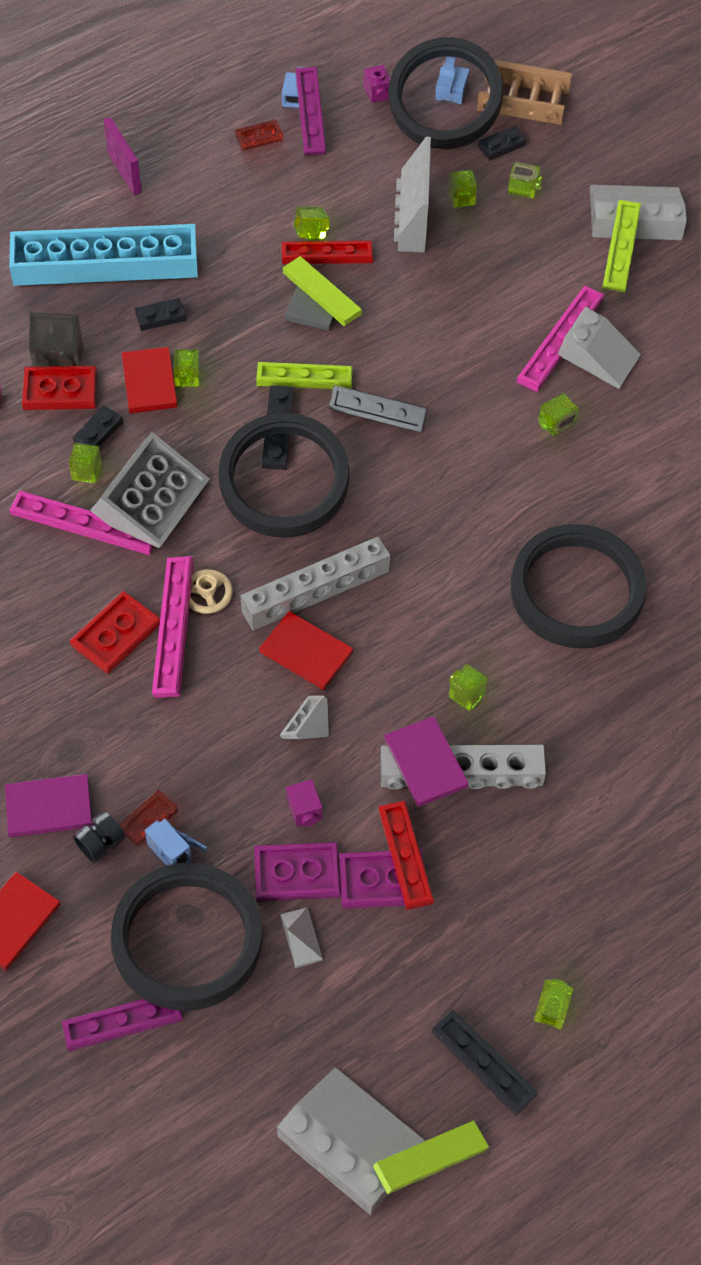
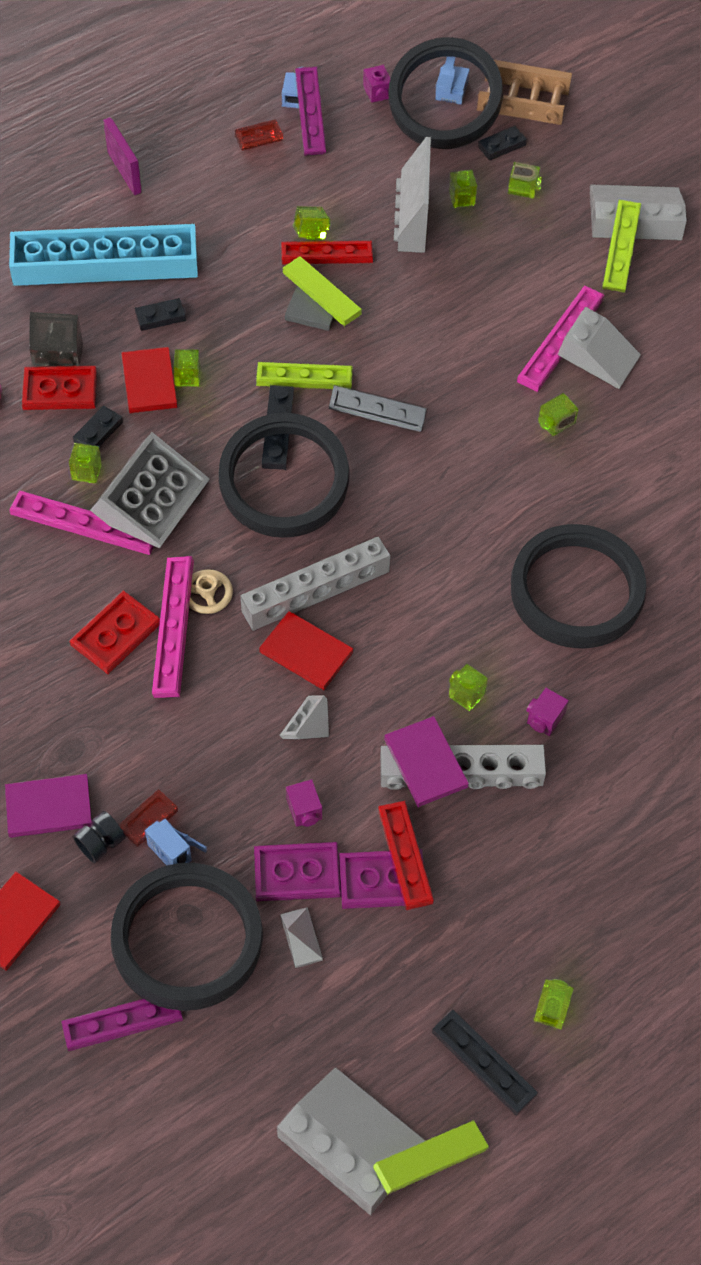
none -> magenta brick [526,688,569,736]

